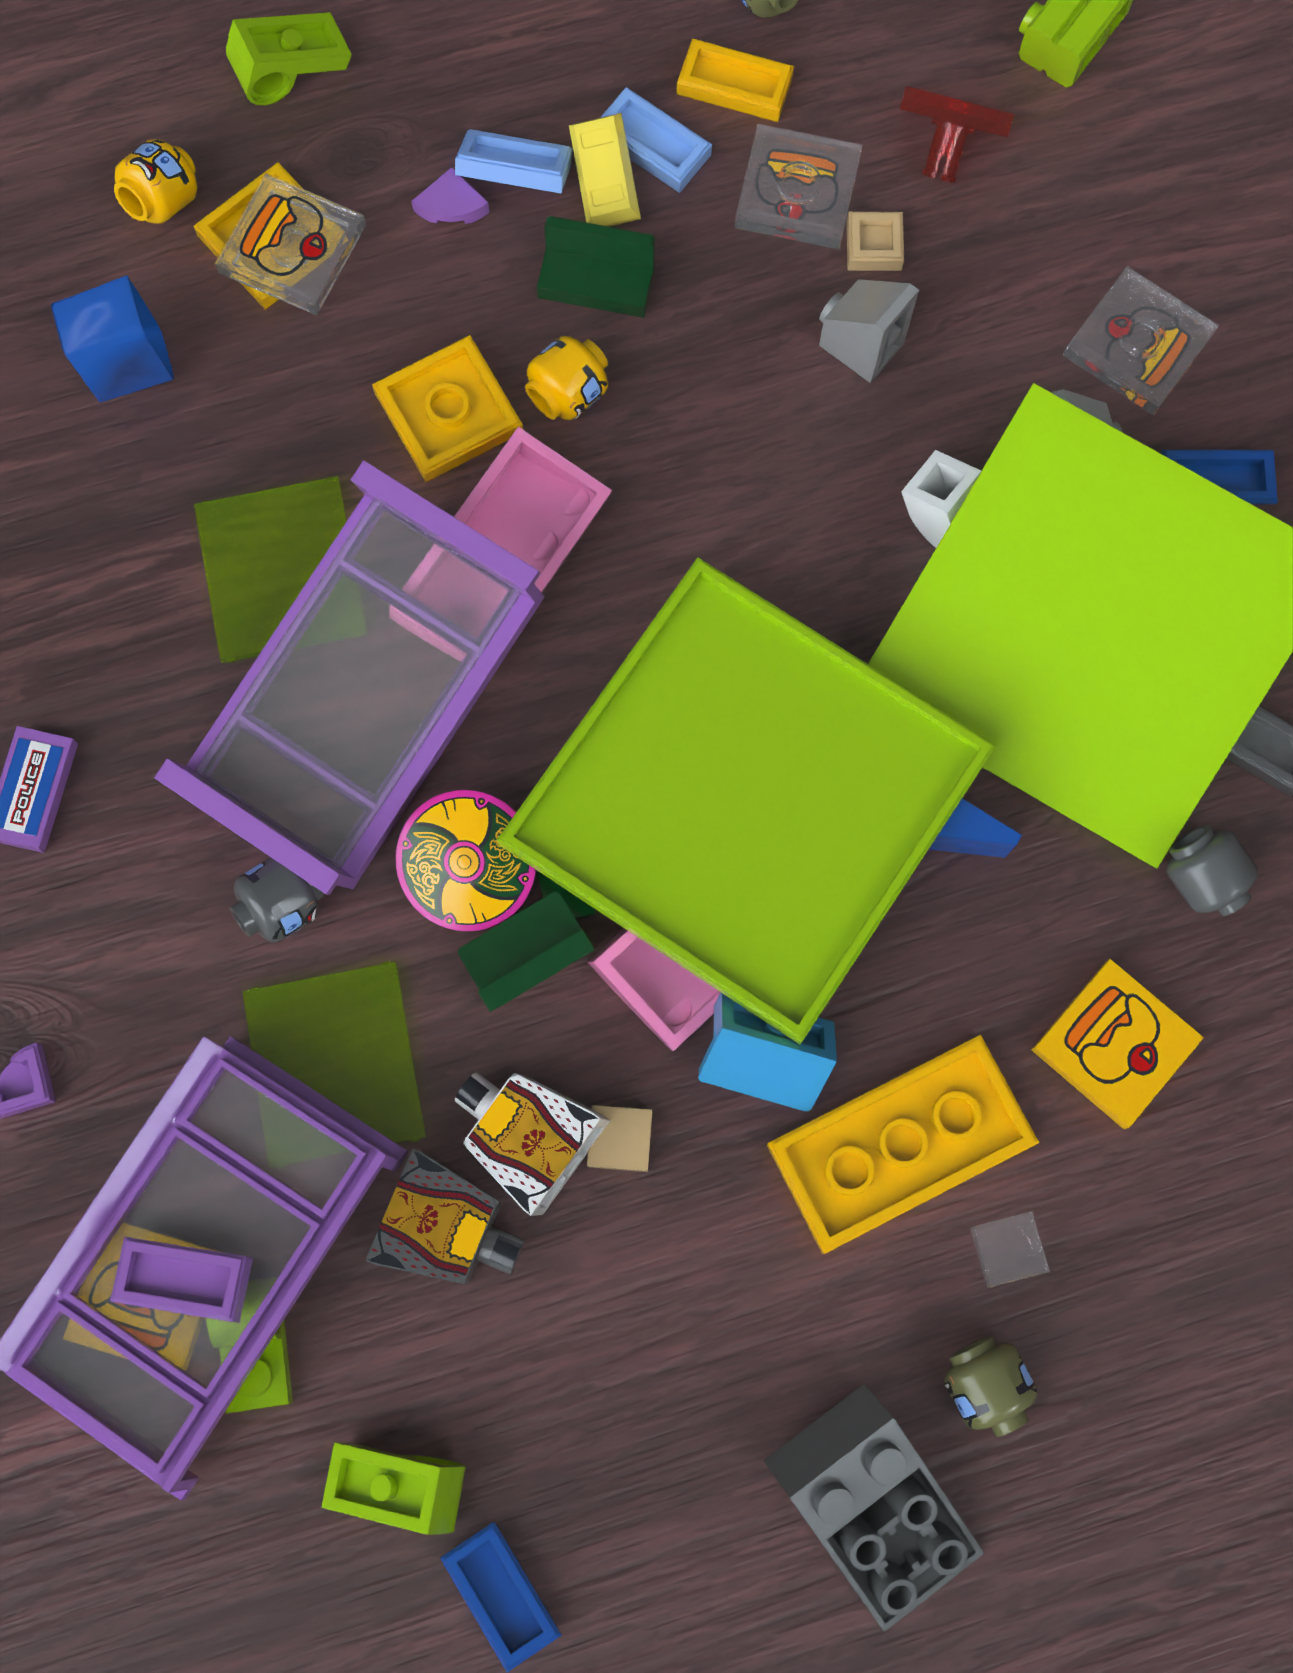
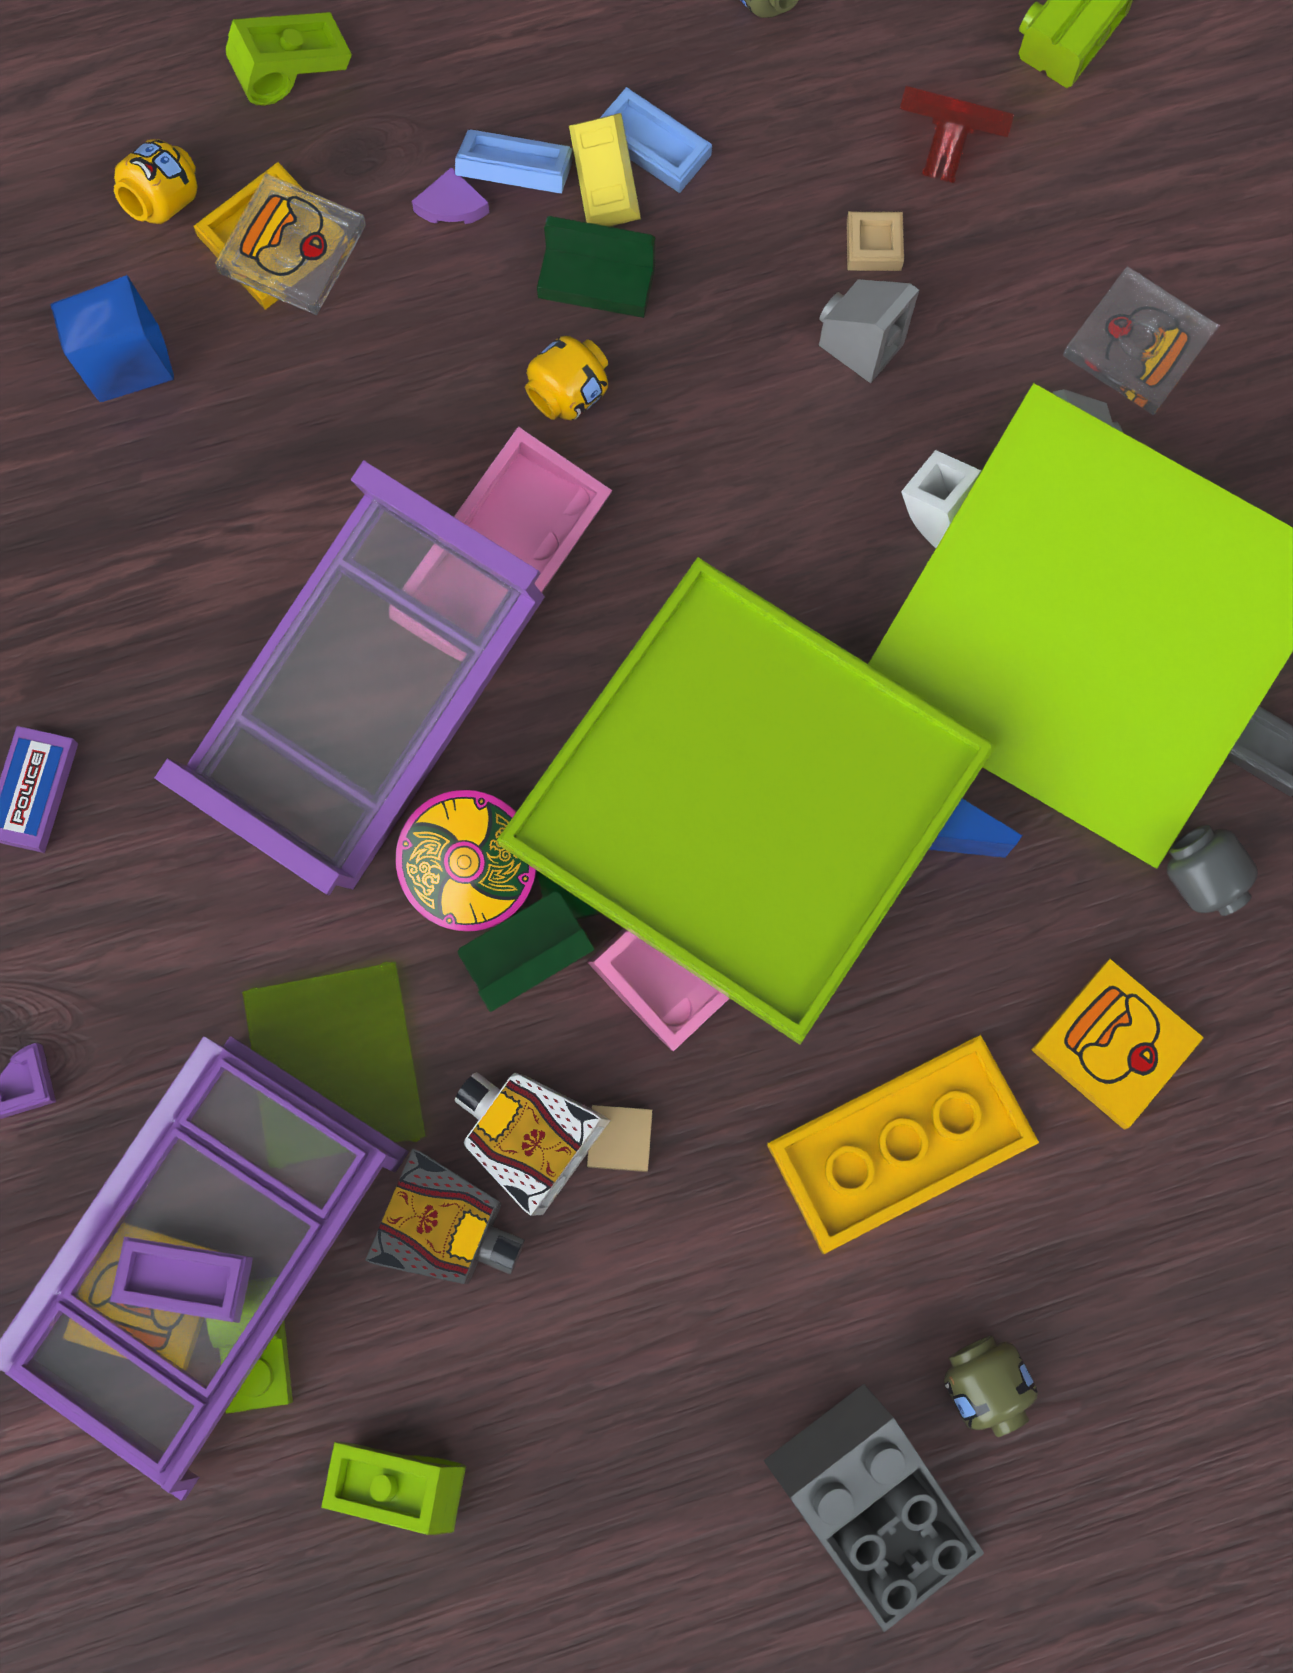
clear neon green piece [194,476,368,663] -> none
dark grey head [229,857,323,943] -> none
yellow tile [372,335,523,482] -> none
blue tile [440,1521,562,1672] -> none
yellow tile [677,38,794,122] -> none
dark azure panel [698,992,837,1111] -> none
clear tile [734,124,863,250] -> none
clear tile [970,1211,1050,1288] -> none
blue tile [1161,450,1278,504] -> none

